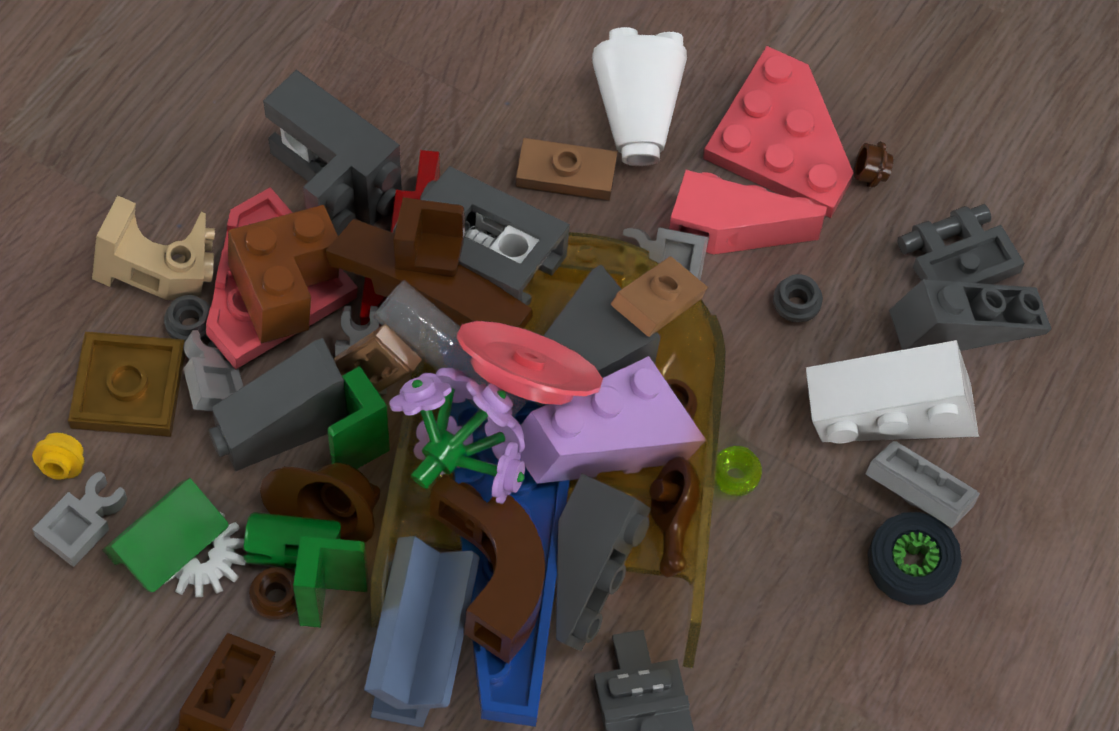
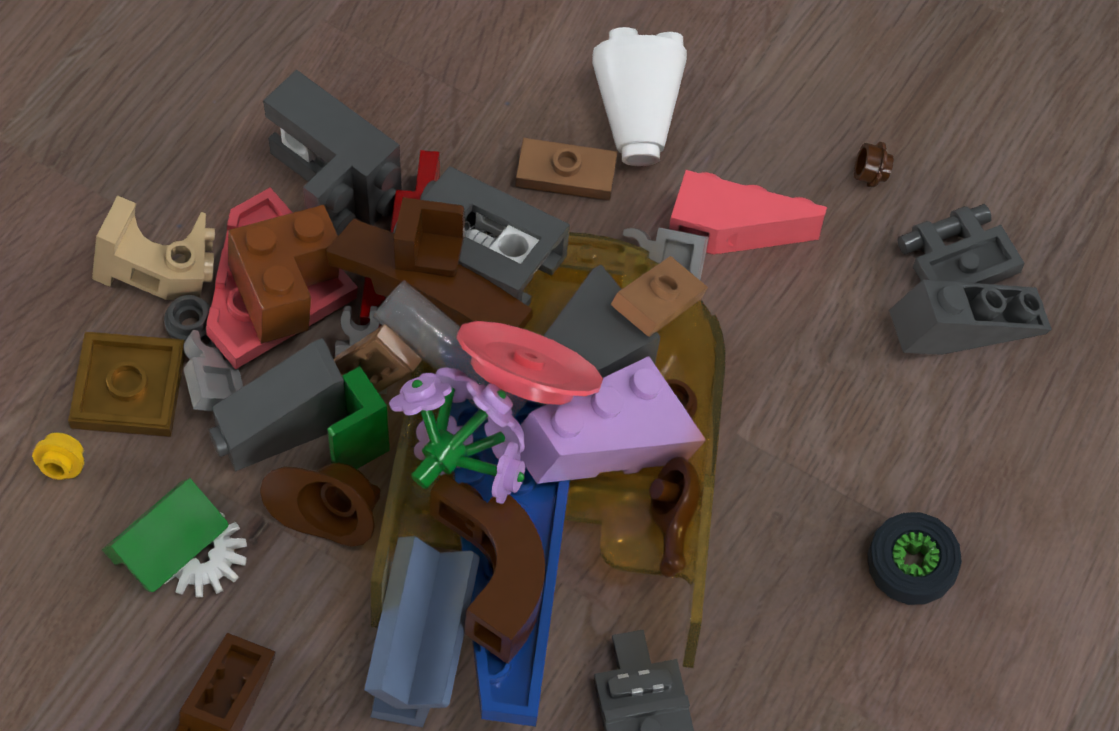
light grey plate [32,471,127,567] -> none
green arm [244,512,341,569] -> none
reddish brown plate [249,567,297,619] -> none
green panel [293,536,369,628] -> none
dark grey slope [556,473,651,651] -> none
coral plate [703,46,854,218] -> none
clear neon green plate [711,446,762,496] -> none
dark grey plate [773,274,823,322] -> none
white wedge [806,340,979,444] -> none
light grey plate [866,441,980,528] -> none

